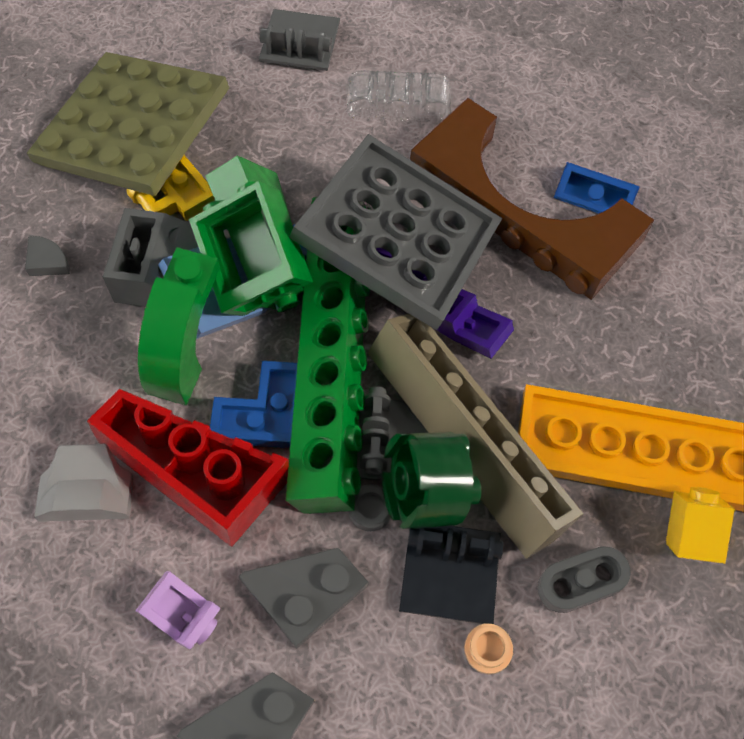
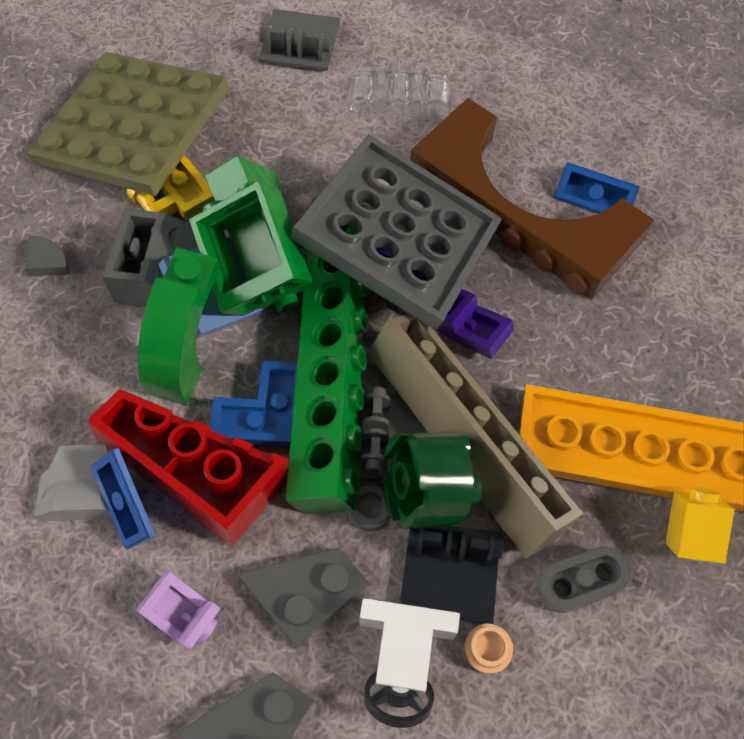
none -> blue slope [91,448,155,550]
none -> white piece [360,598,460,728]

